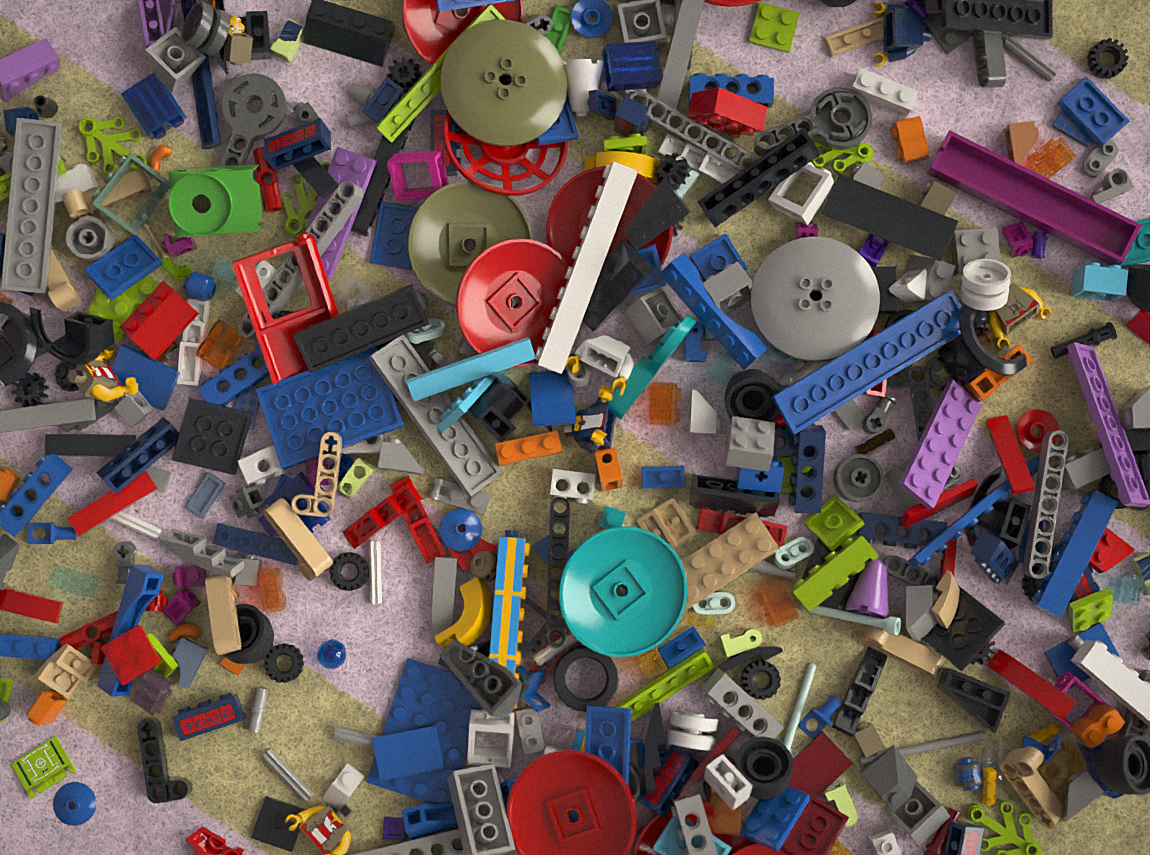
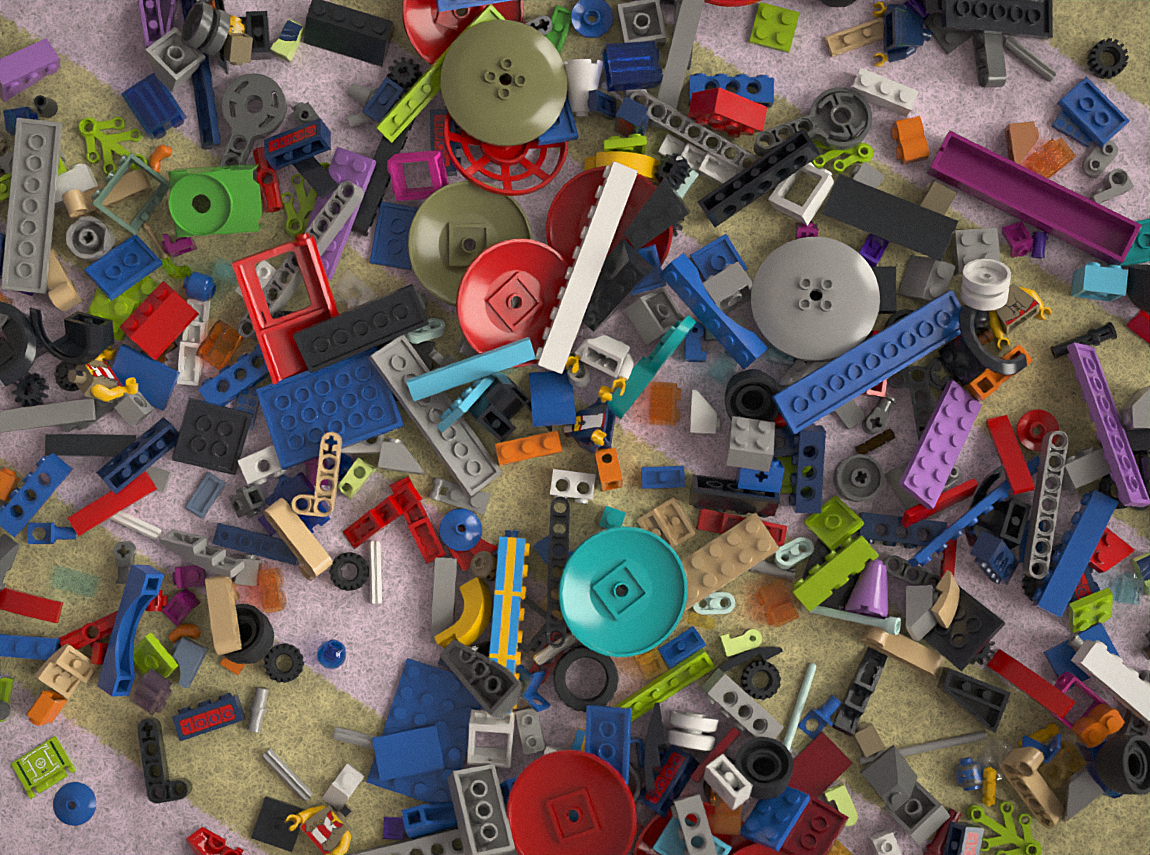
red plate [101,625,162,685] -> none
white slope [889,268,927,303] -> none

